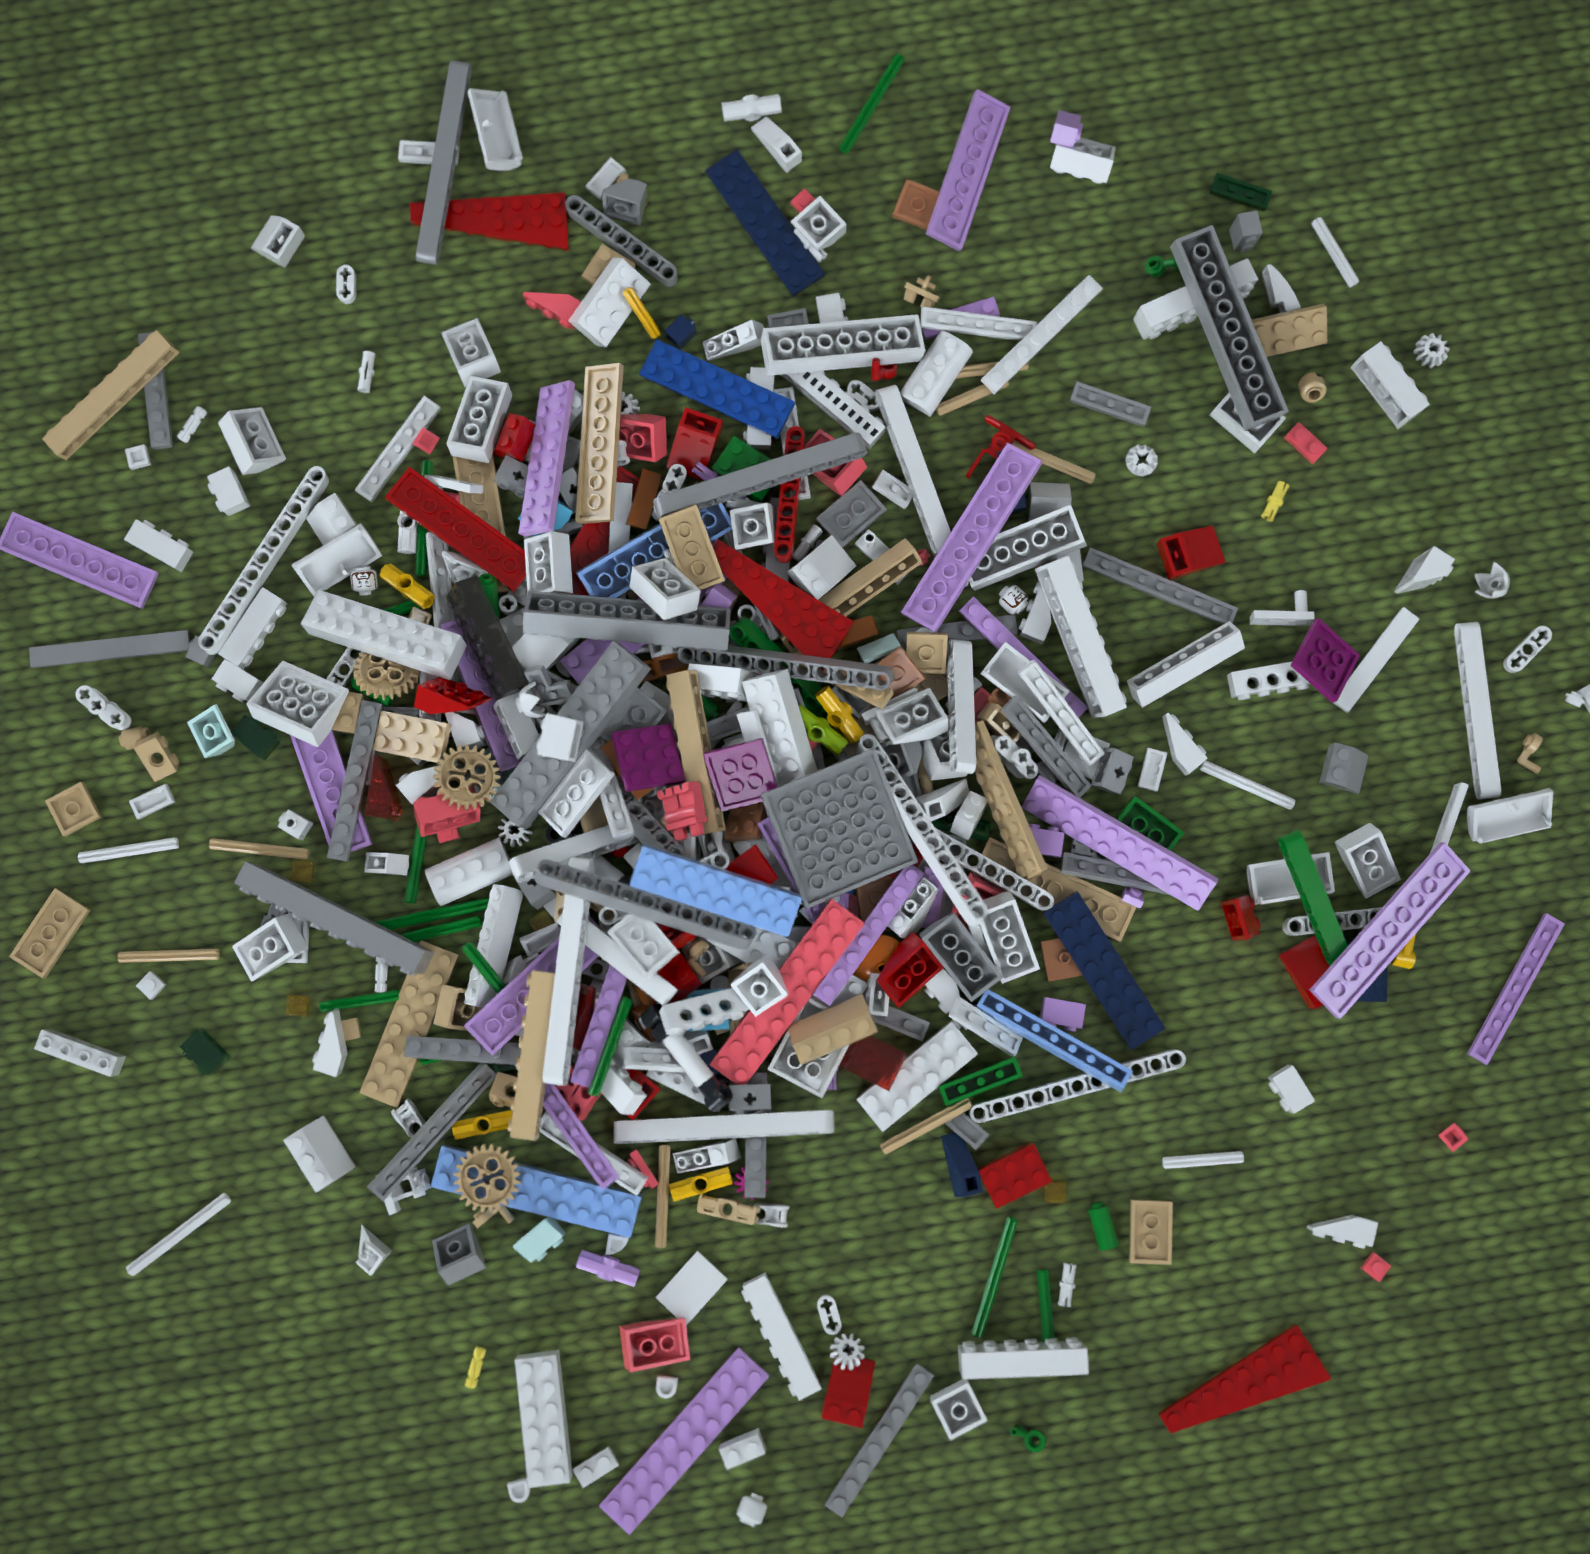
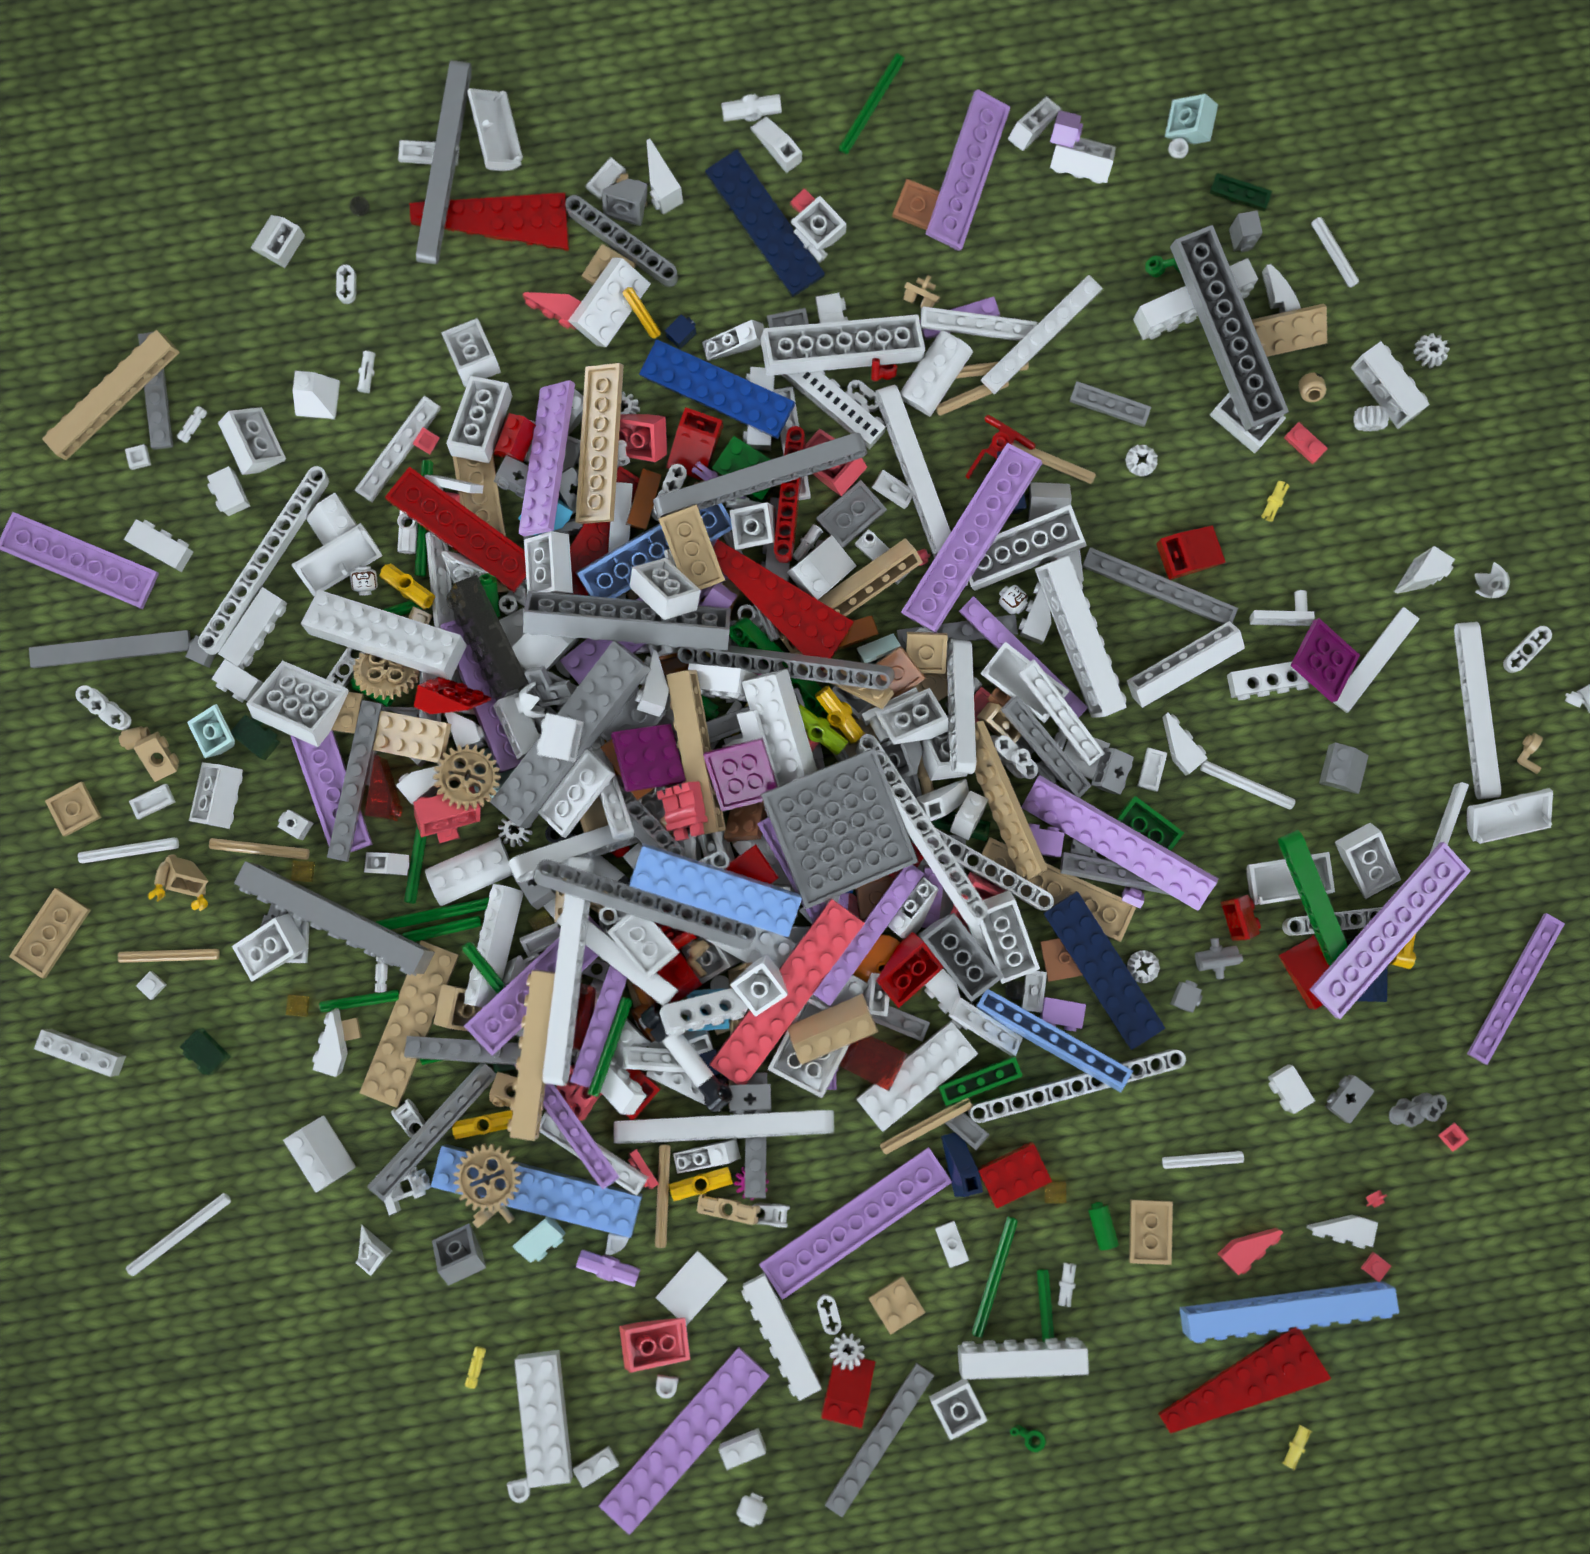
none -> tan torso [148,854,208,911]
none -> white slope [189,762,243,829]
none -> white slope [293,371,340,419]
none -> clear smoke plate [349,196,370,216]
none -> white slope [635,650,669,717]
none -> white slope [647,139,683,214]
none -> lavender plate [759,1147,952,1300]
none -> tan plate [868,1276,925,1335]
none -> white plate [935,1221,969,1268]
none -> clear smoke plate [1005,980,1025,1000]
none -> white slope [1008,97,1061,151]
none -> white plate [1021,971,1047,1013]
none -> white gear [1127,951,1160,983]
none -> light aqua slope [1165,94,1218,144]
none -> white plate [1169,138,1188,159]
none -> light grey brick [1170,980,1202,1013]
none -> light blue brick [1179,1281,1399,1343]
none -> light grey pin [1195,938,1243,979]
none -> coral slope [1217,1228,1283,1275]
none -> light yellow pin [1282,1425,1312,1470]
none -> light grey brick [1325,1074,1374,1123]
none -> white gear [1354,405,1389,432]
none -> coral plate [1366,1190,1387,1208]
none -> light grey axle [1389,1092,1447,1127]

